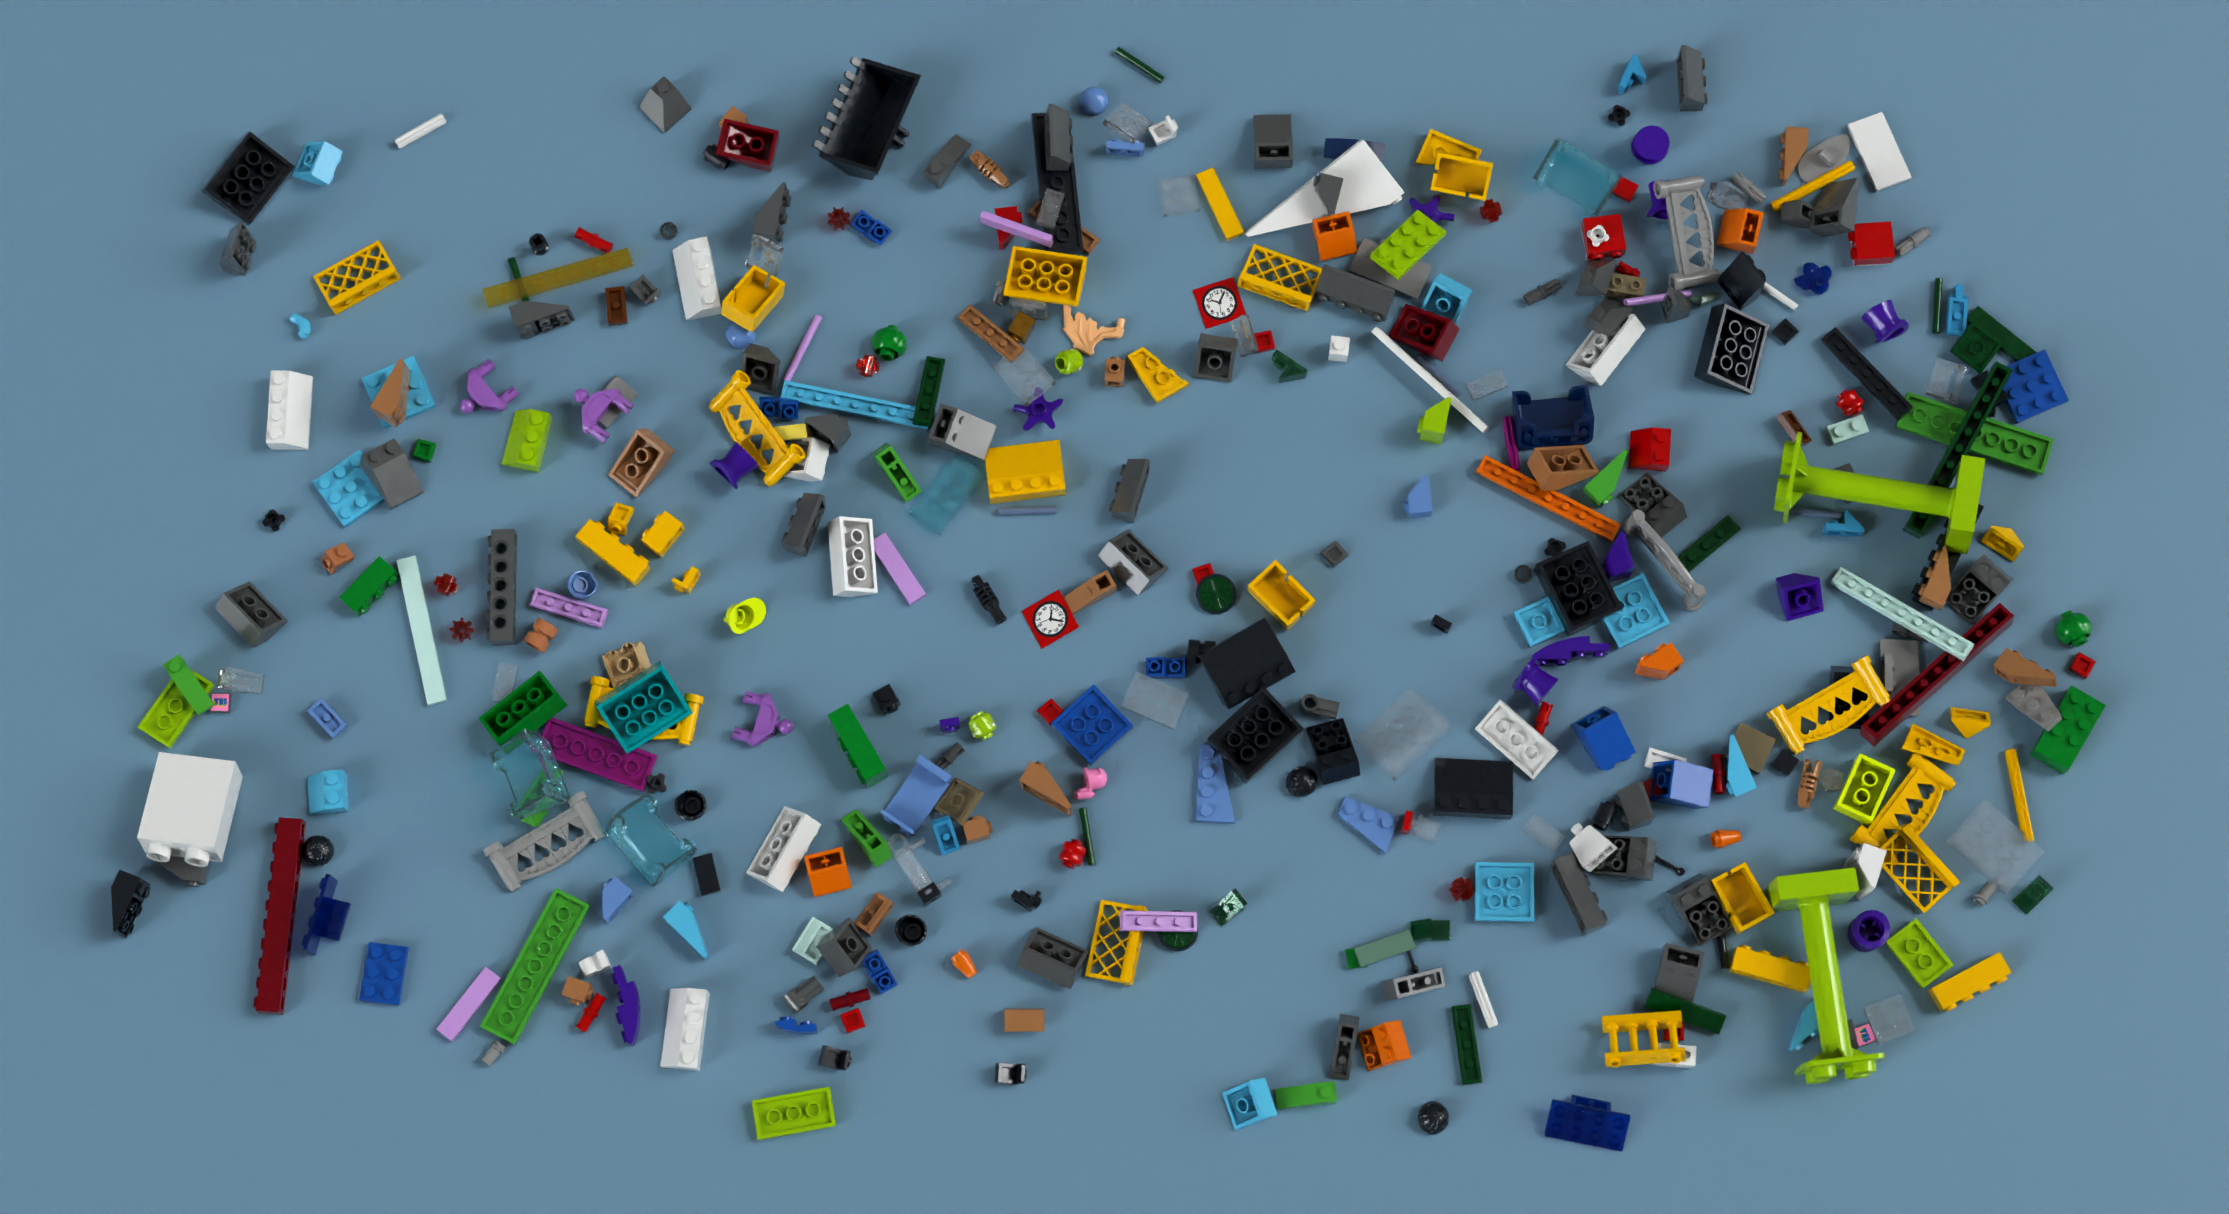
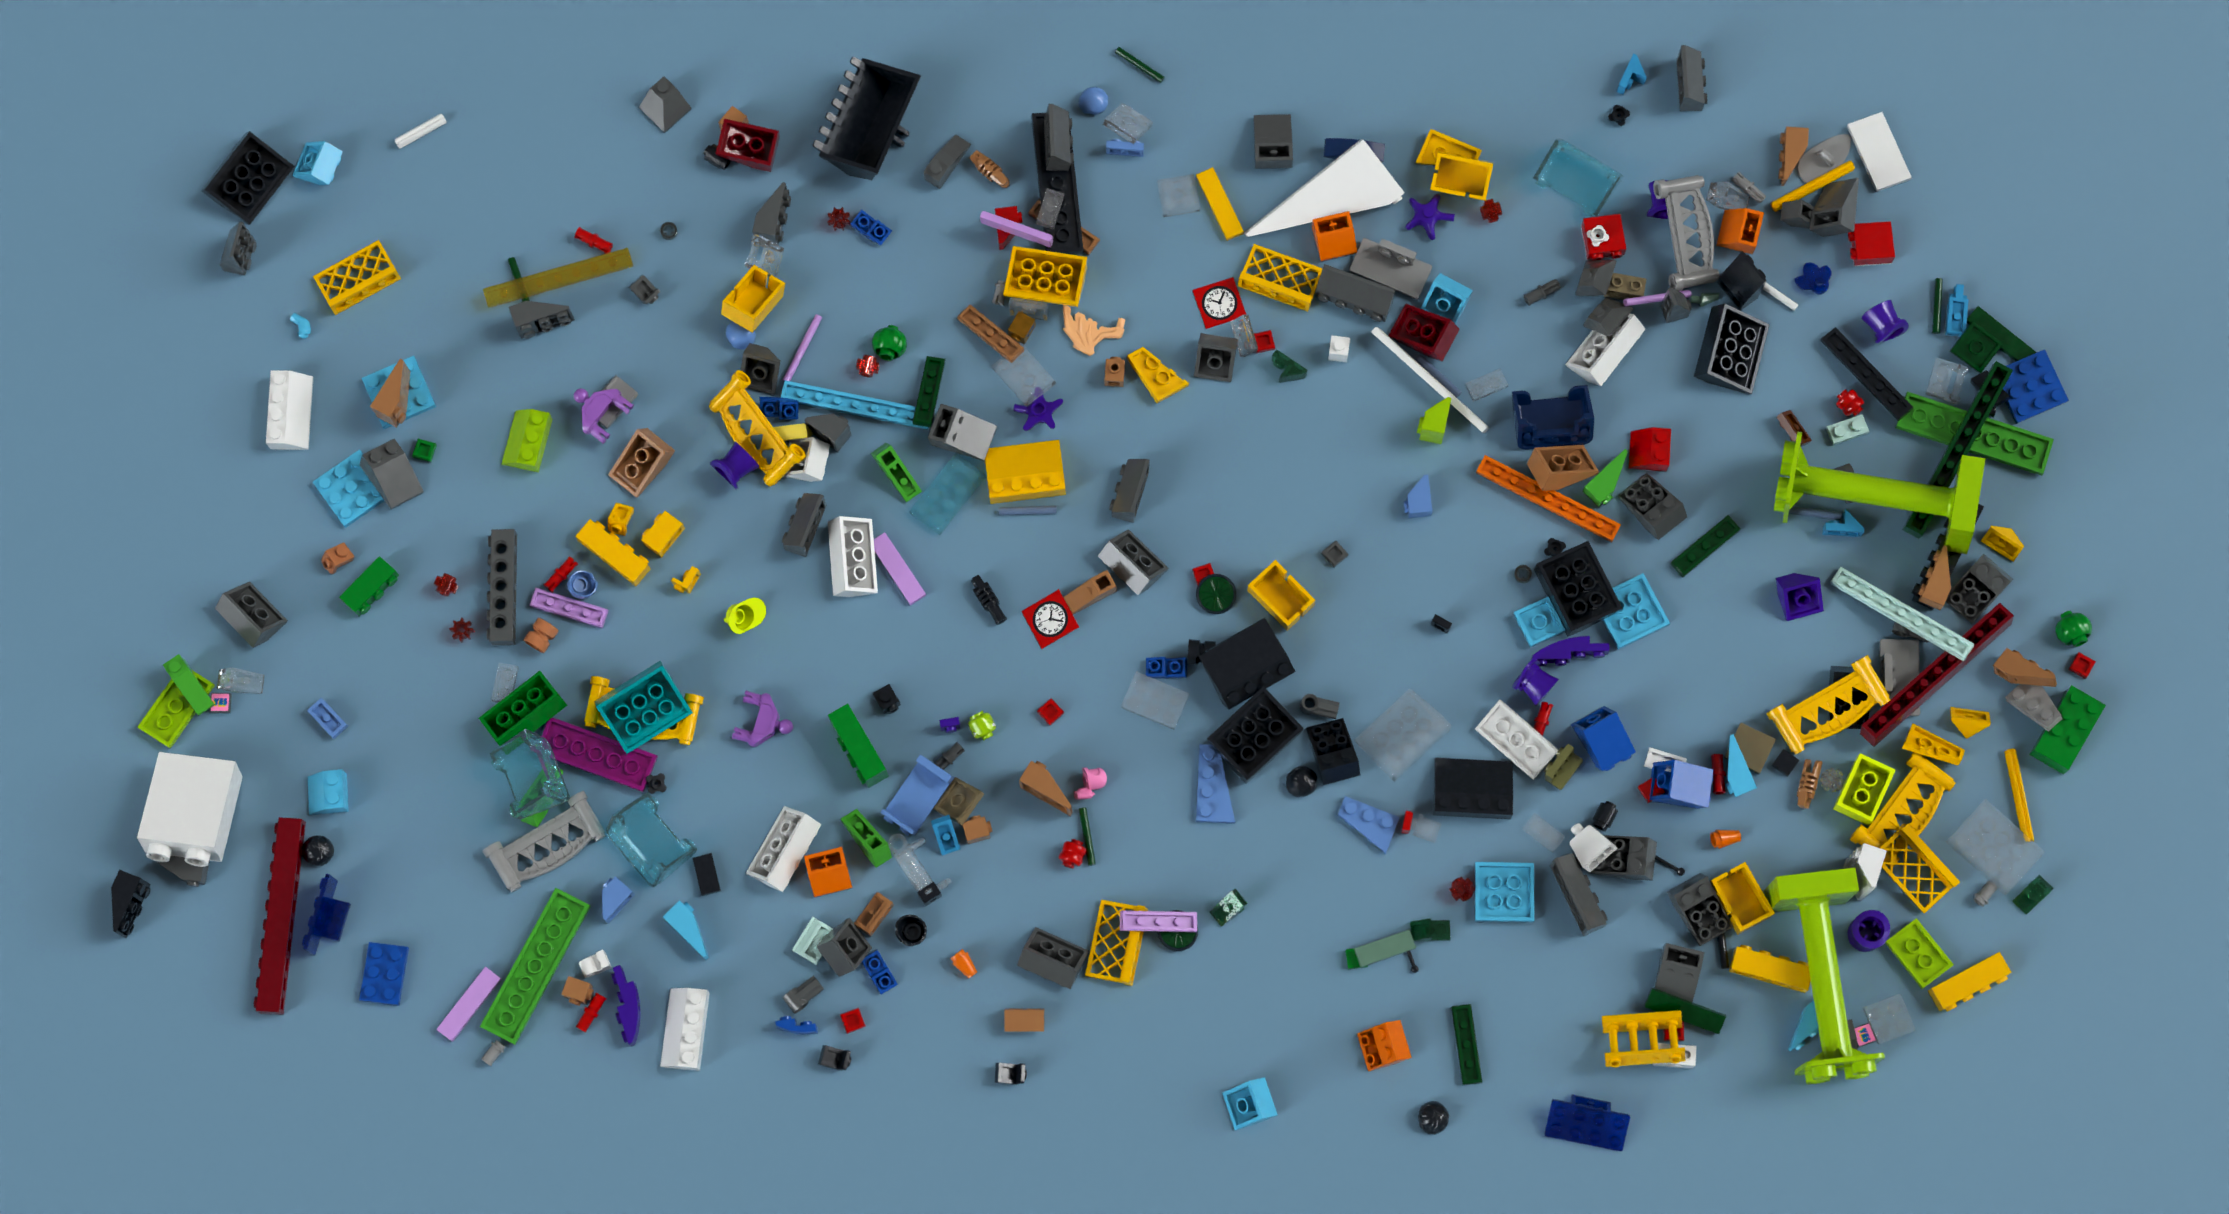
black plate [263,509,285,531] -> none
light aqua tile [397,556,447,706] -> none
medium lavender connector [460,358,520,413] -> none
black bush [529,233,549,255] -> none
tan slope [602,641,651,688] -> none
reddish brown plate [605,286,628,326] -> none
white slope [672,236,722,321] -> none
black hair [674,790,707,821] -> none
lime plate [751,1087,836,1140] -> none
dark red pin [829,988,871,1011] -> none
black bracket [1011,890,1042,912] -> none
blue plate [1051,684,1133,766] -> none
lime head [1055,349,1083,375] -> none
white bracket [1148,115,1178,146] -> none
bright green slope [1275,1081,1337,1109] -> none
dark grey slope [1313,172,1343,215] -> none
dark grey slope [1329,1013,1359,1080] -> none
lime plate [1370,210,1446,280] -> none
dark grey slope [1381,967,1446,1000] -> none
white axle [1469,971,1498,1028] -> none
magenta axle [1502,416,1520,471] -> none
dark purple slope [1601,532,1634,582] -> none
red tile [1613,177,1639,203] -> none
dark grey slope [1614,781,1655,831] -> none
red pin [1615,261,1641,277] -> none
light grey piece [1623,509,1706,611] -> none
dark purple hat [1631,125,1670,164] -> none
orange slope [1634,642,1684,680] -> none
black tile [1771,318,1799,345] -> none
light grey axle [1895,227,1931,256] -> none
none -> red pin [543,556,578,593]
none -> olive bracket [1544,744,1583,790]

